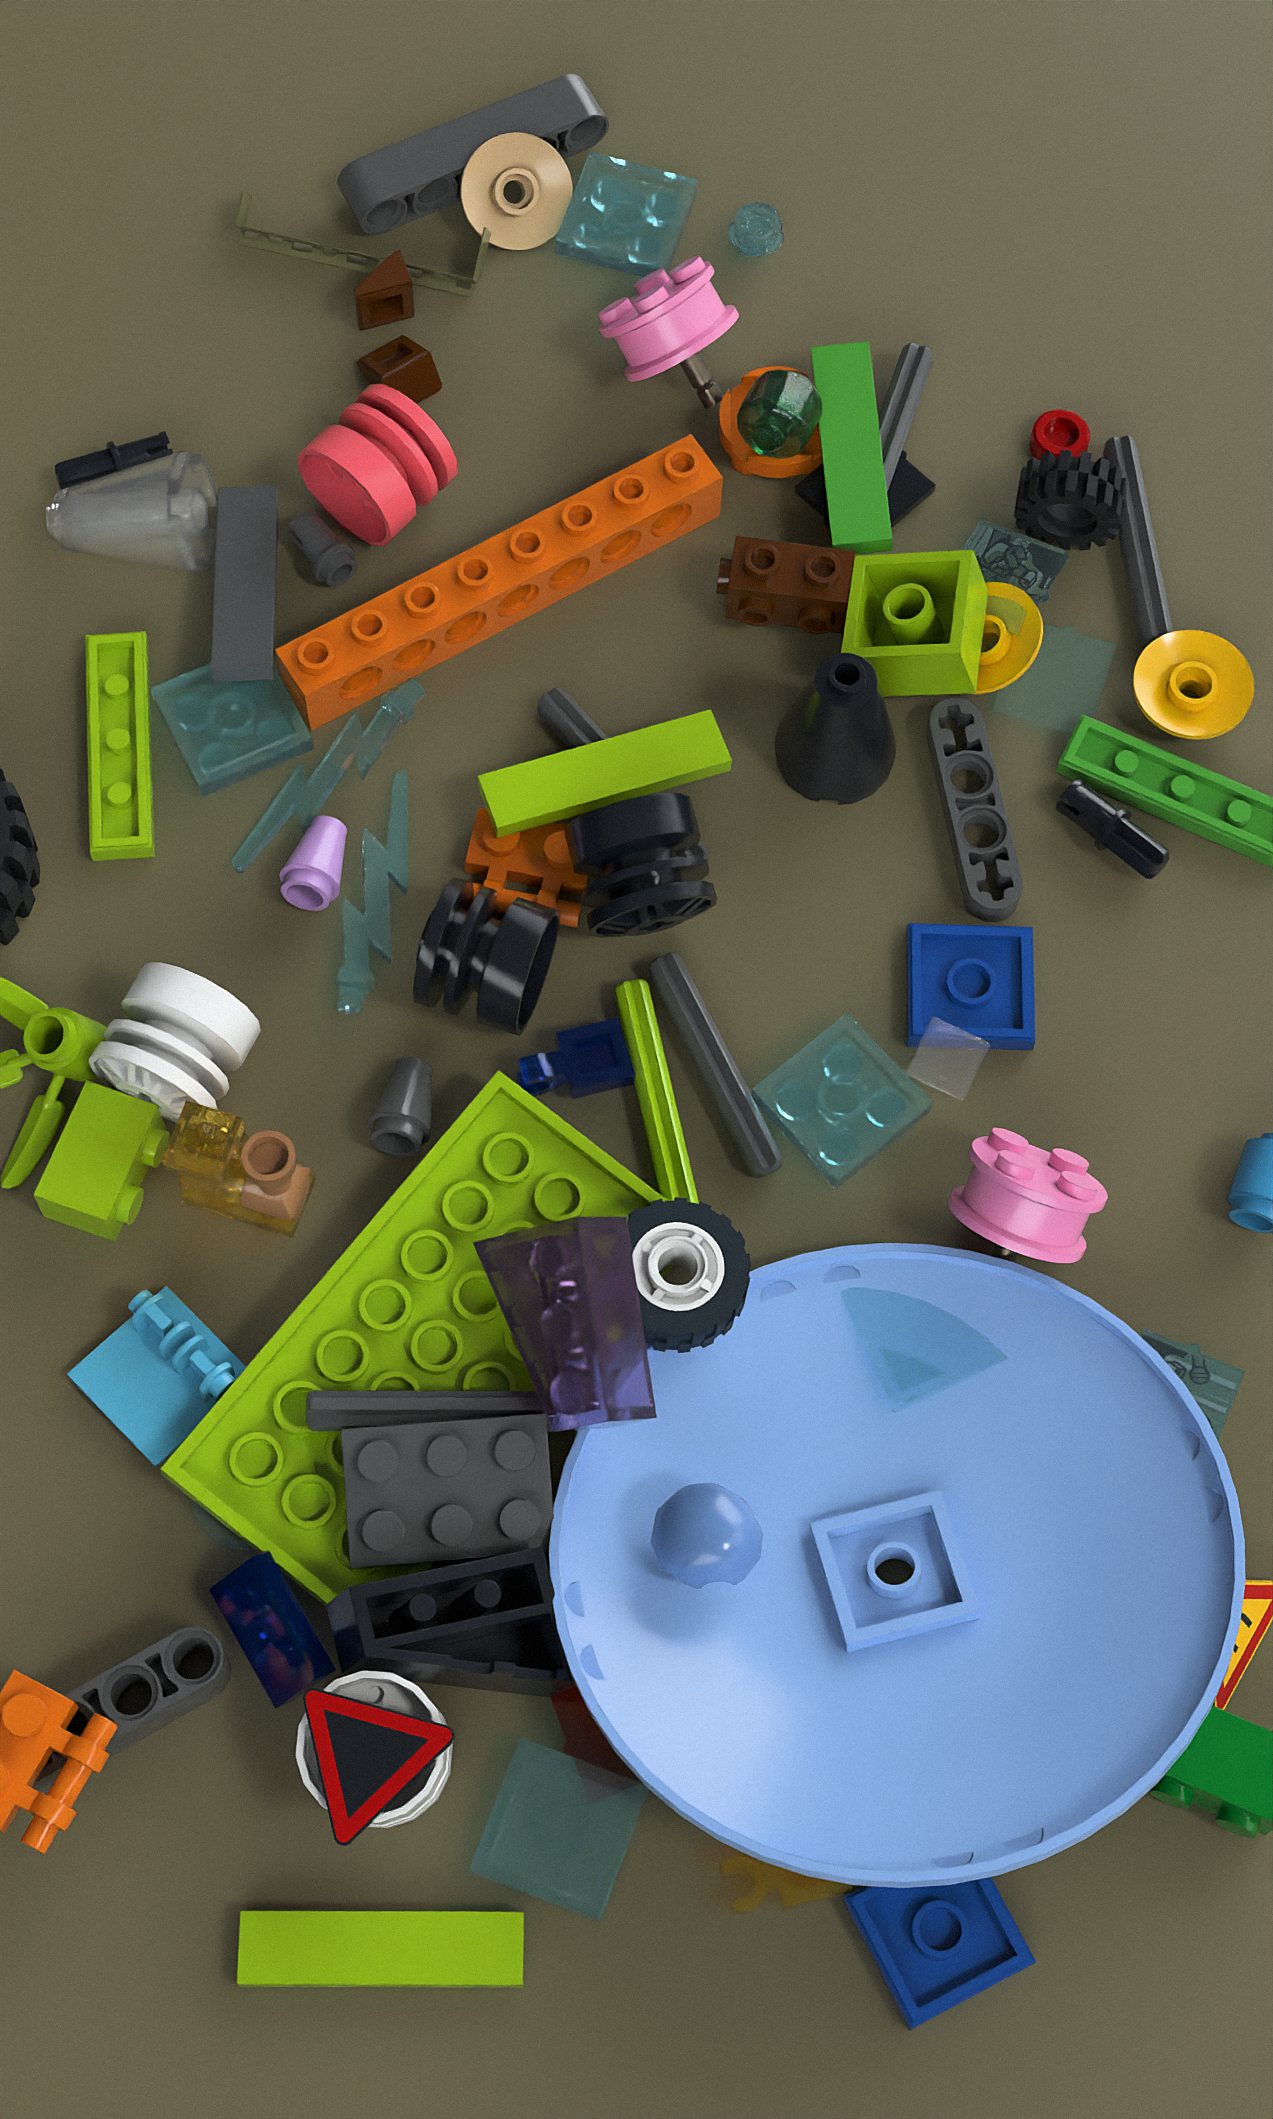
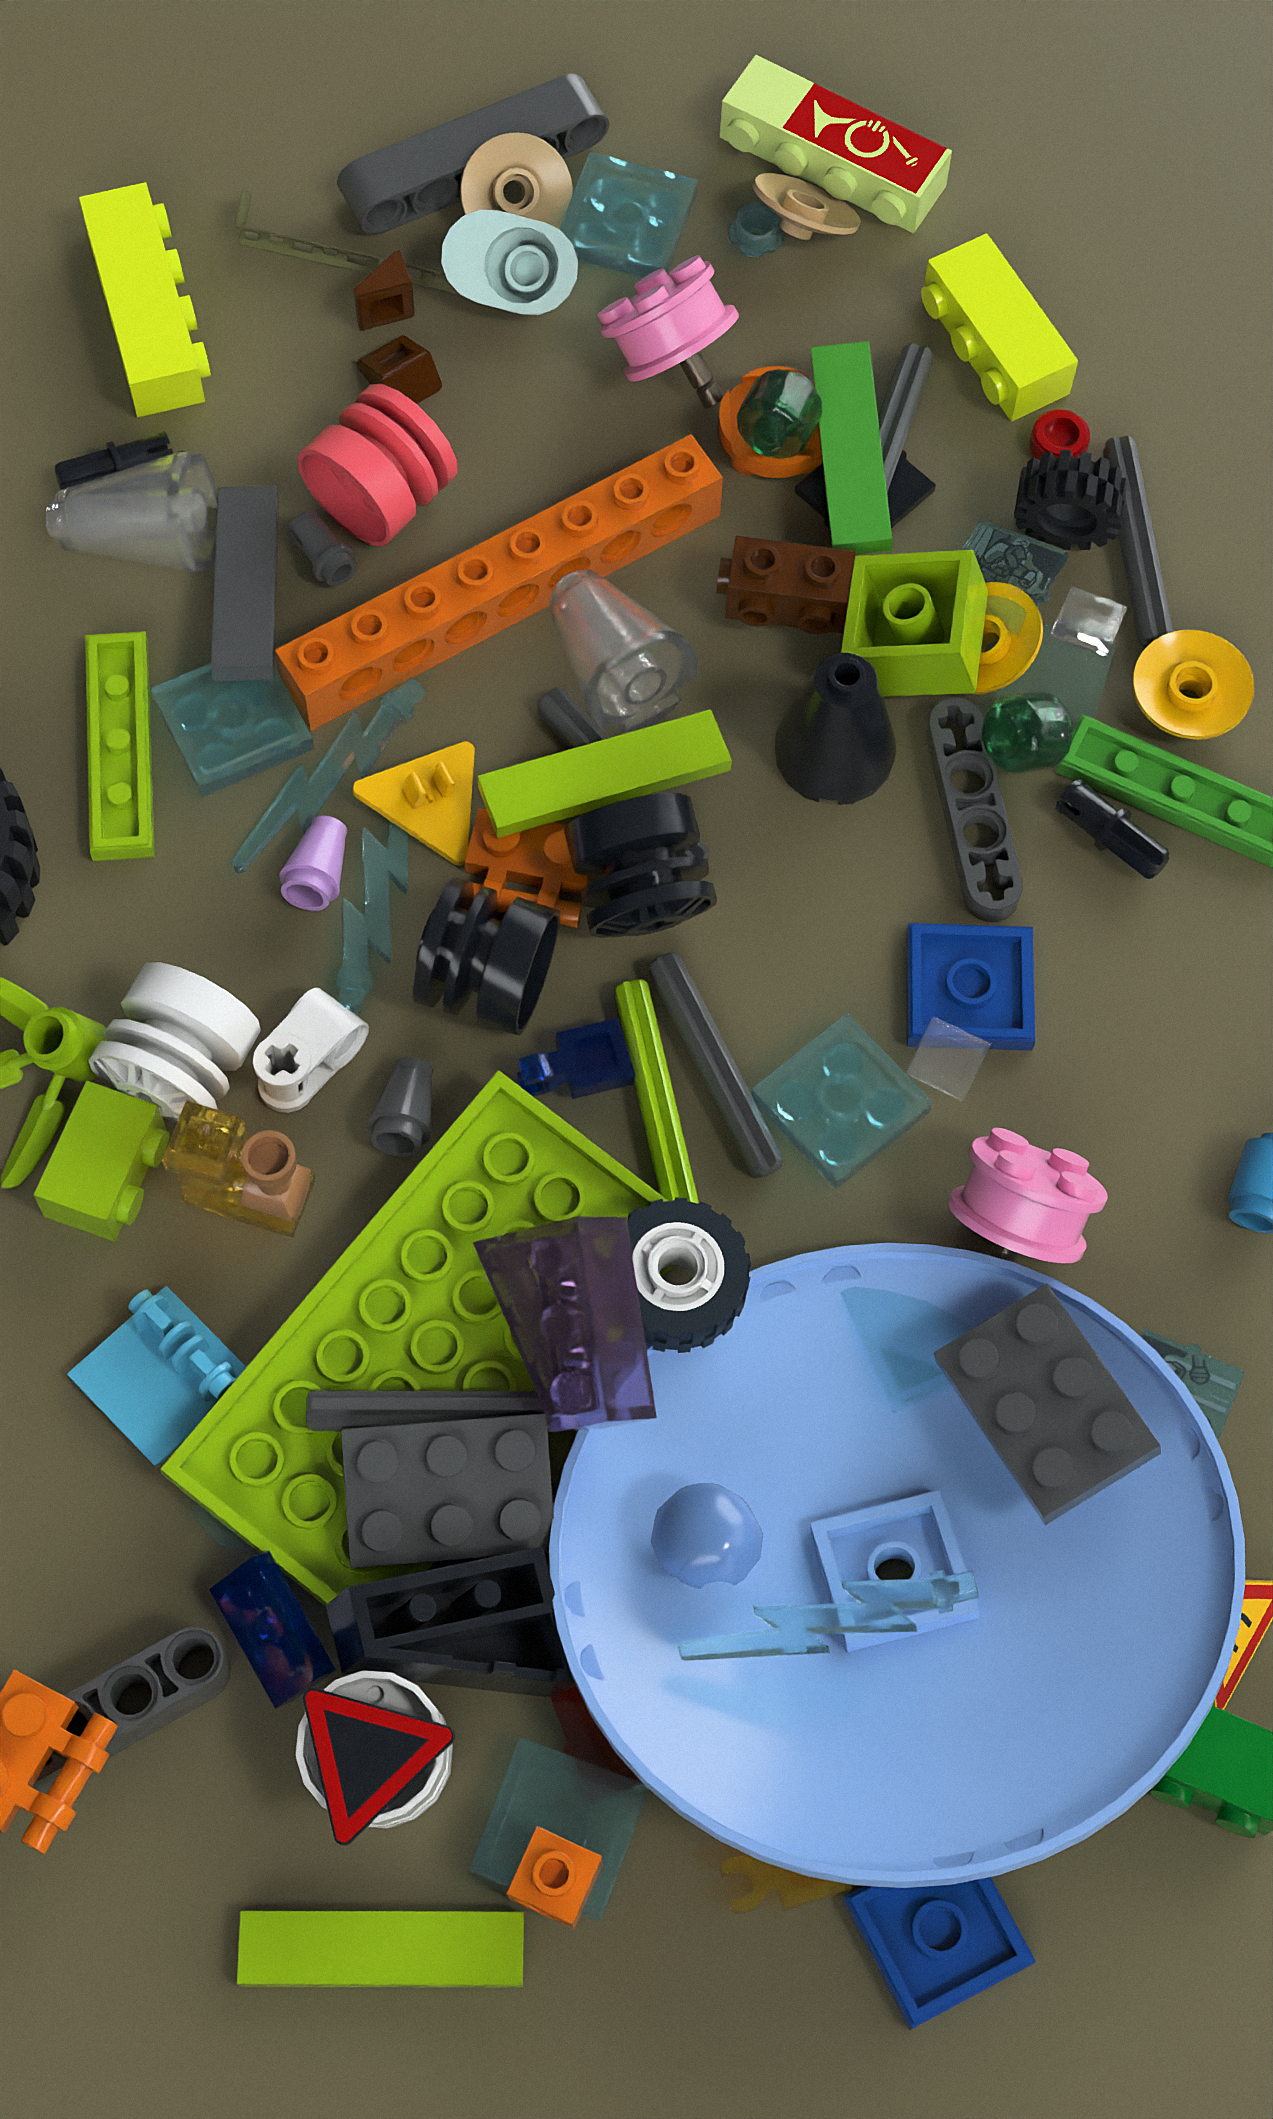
none -> neon yellow brick [79,182,211,418]
none -> white piece [253,988,369,1113]
none -> yellow piece [352,741,475,866]
none -> light aqua piece [441,210,578,315]
none -> orange brick [506,1826,603,1930]
none -> clear cone [549,570,698,732]
none -> clear light blue piece [678,1570,979,1661]
none -> yellowish green brick [720,55,952,234]
none -> tan dish [753,173,861,240]
none -> neon yellow brick [921,233,1078,422]
none -> dark grey plate [933,1283,1161,1525]
none -> clear green head [982,691,1073,773]
none -> clear tile [1050,587,1128,658]

